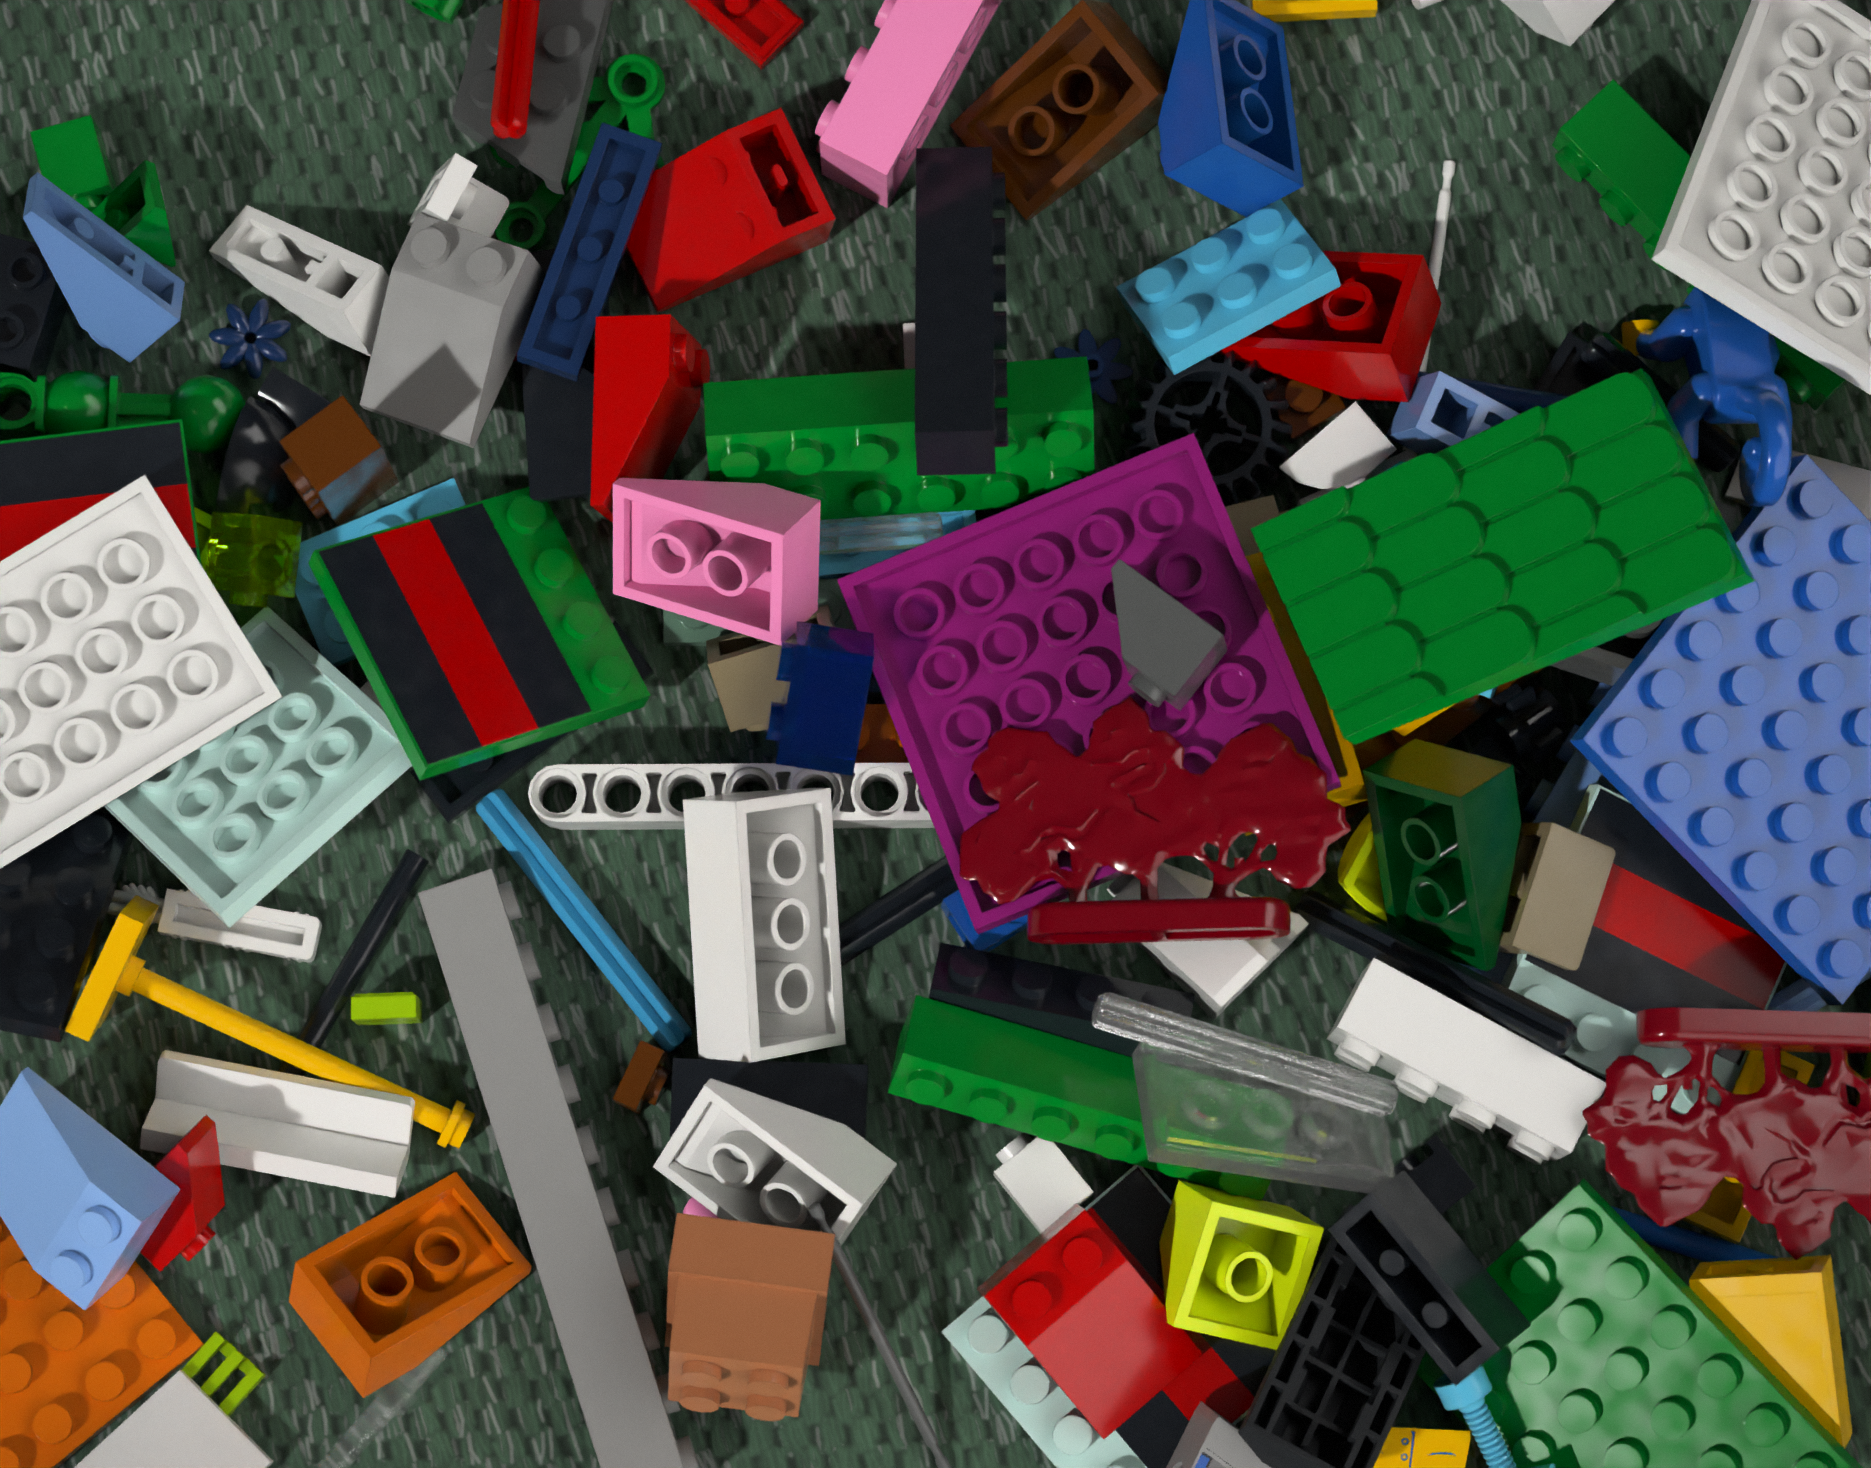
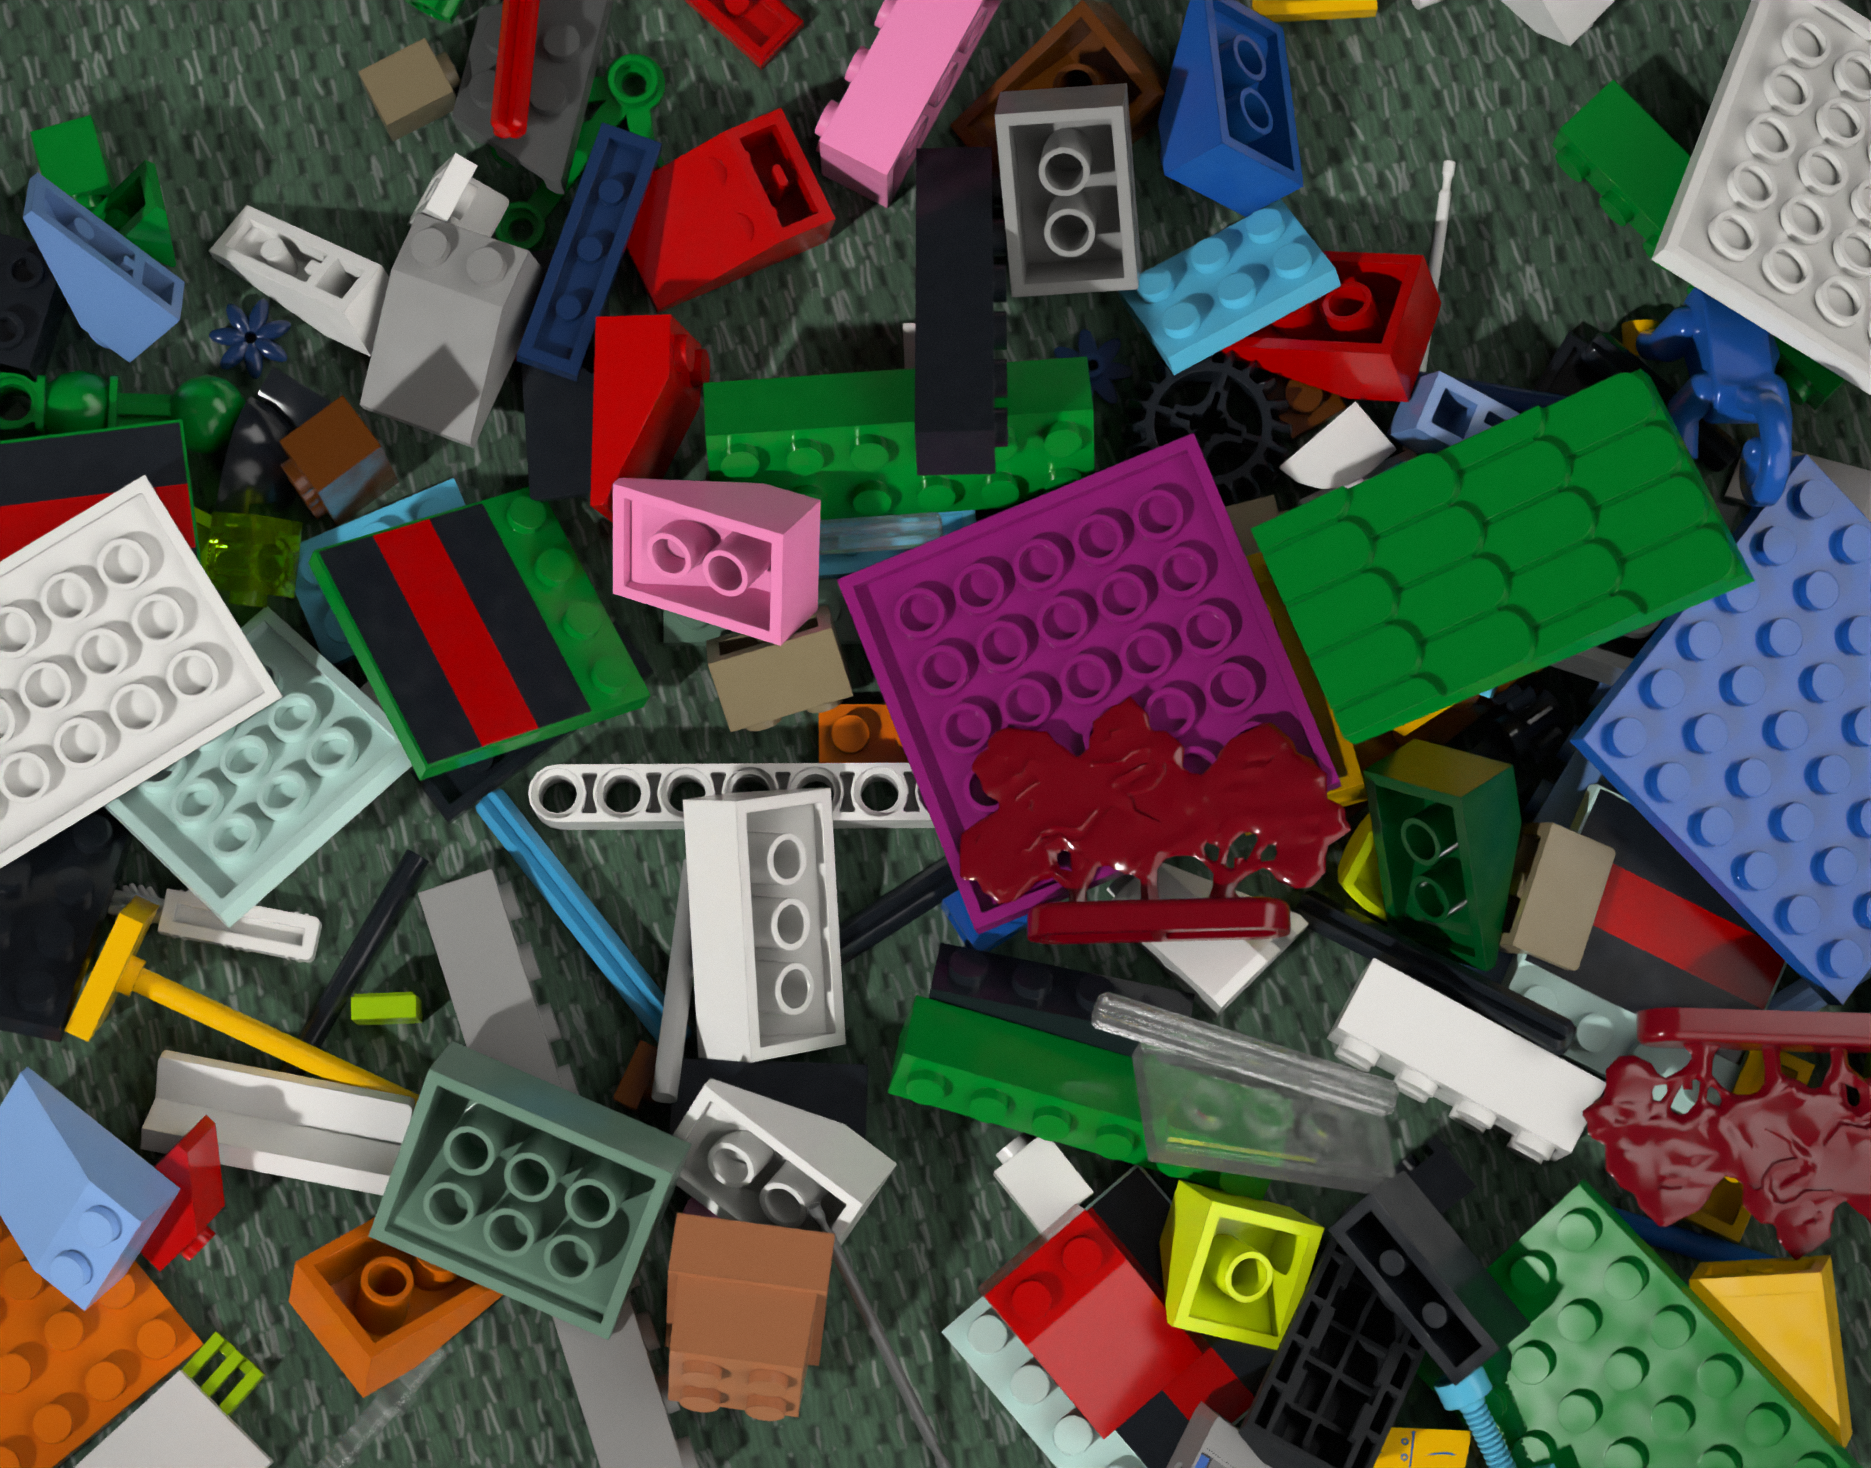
clear blue brick [765,621,874,776] -> none
dark grey slope [1111,559,1228,711] -> none
none -> dark tan brick [358,38,461,141]
none -> sand green slope [369,1041,692,1340]
none -> light grey bar [651,859,694,1103]
none -> light grey brick [995,83,1142,297]

